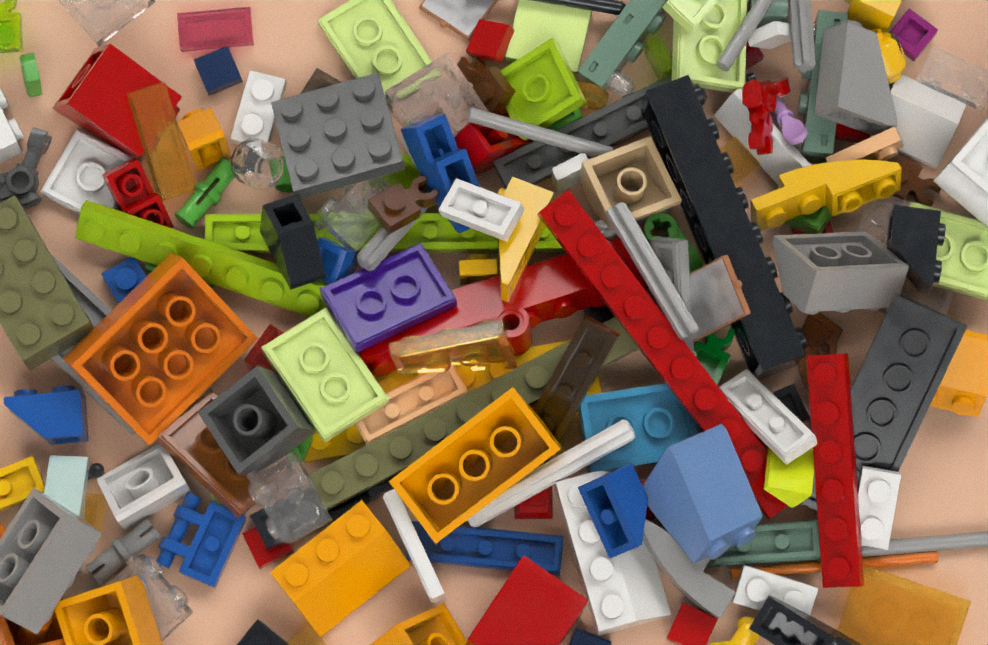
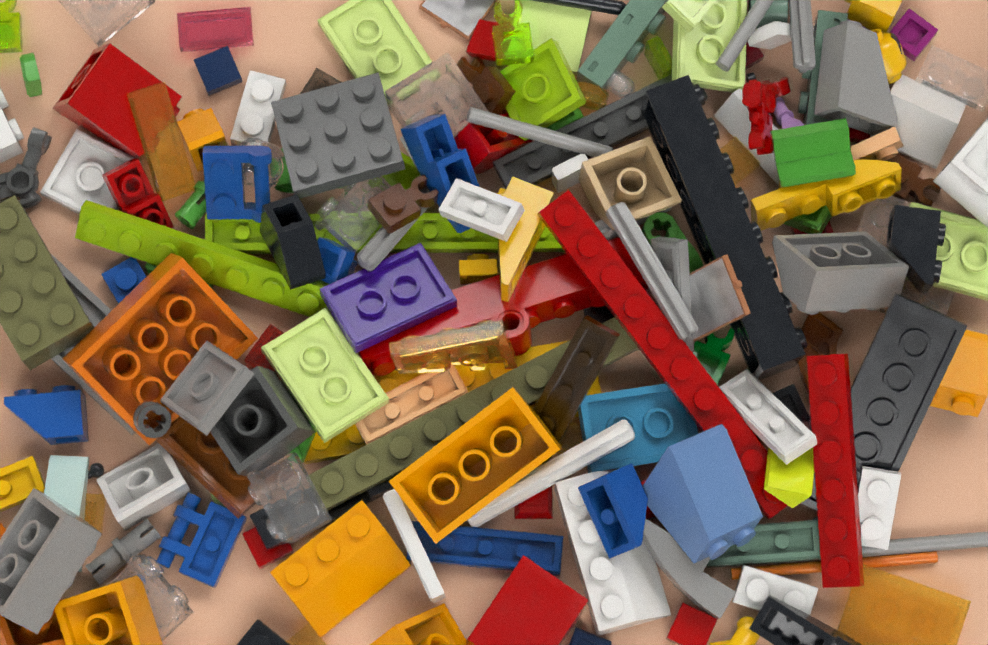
none -> dark grey bush [133,401,171,438]
none -> light grey tile [160,341,254,436]
none -> blue plate [202,146,272,223]
none -> clear neon green plate [492,0,534,66]
none -> bright green panel [771,118,856,187]

